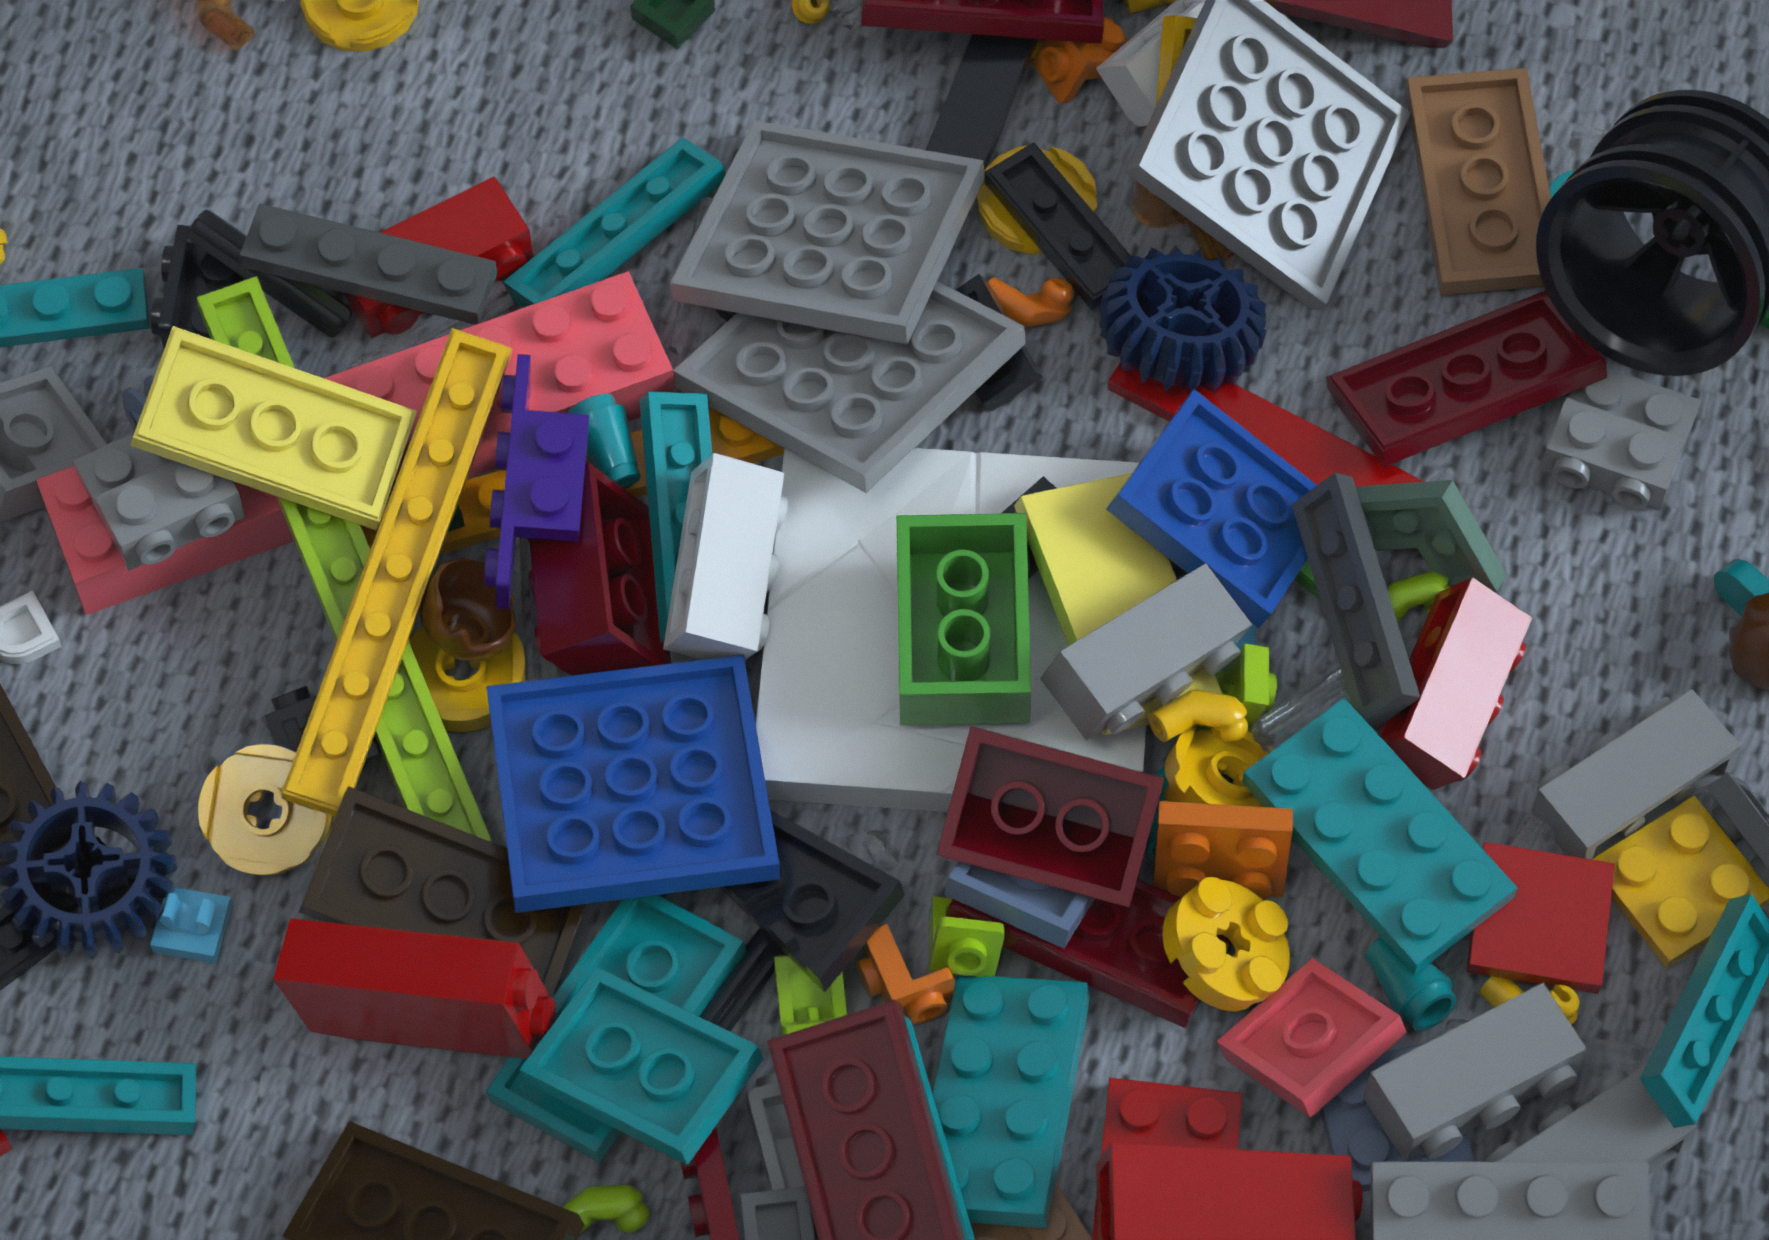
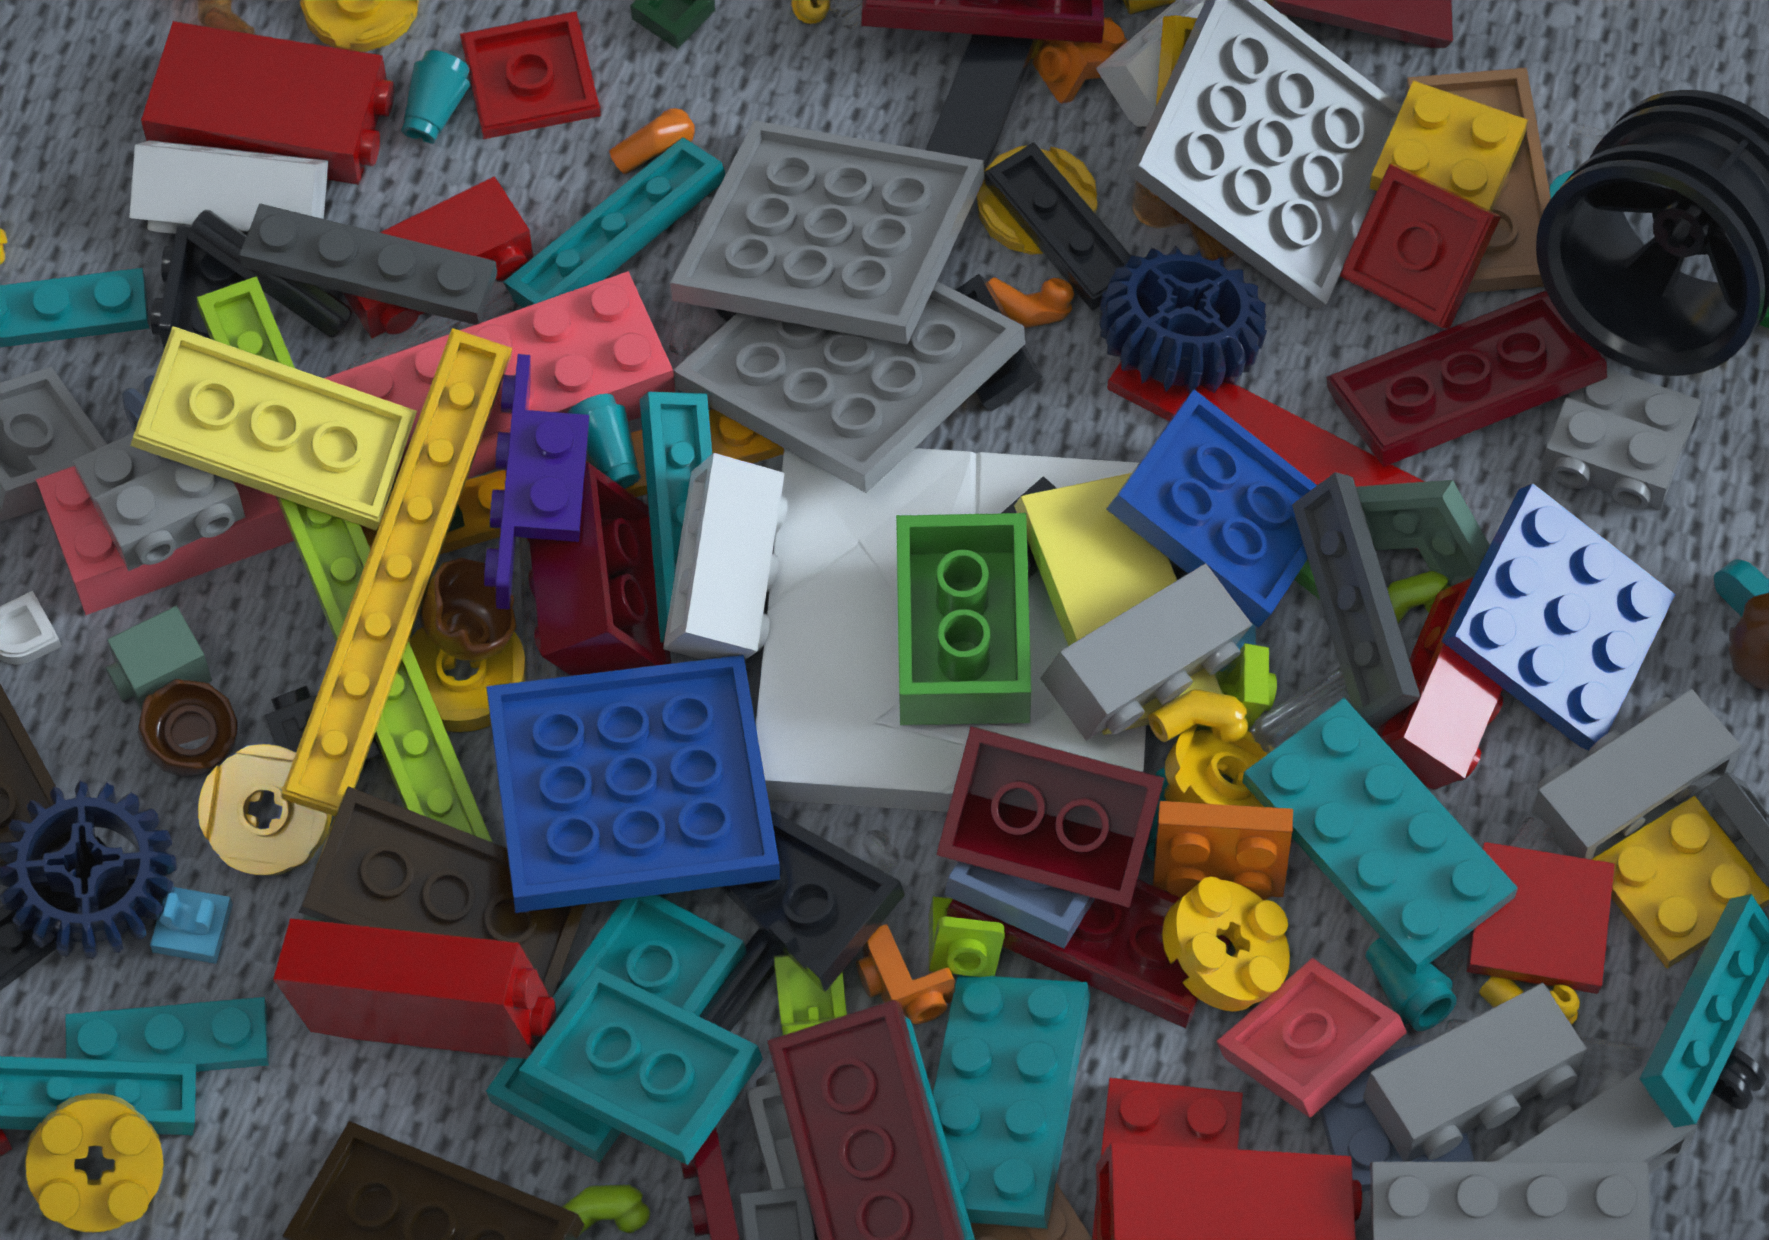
none -> yellow plate [25,1093,163,1232]
none -> teal plate [65,997,269,1072]
none -> sand green brick [105,605,212,710]
none -> white brick [129,140,328,233]
none -> reddish brown hair [138,679,238,777]
none -> red brick [141,21,395,185]
none -> teal cone [401,50,470,144]
none -> red tile [460,11,601,139]
none -> orange arm [609,108,695,175]
none -> red tile [1339,164,1502,329]
none -> yellow plate [1369,81,1528,211]
none -> plate [1442,483,1676,751]
none -> black bush [1711,1047,1766,1110]

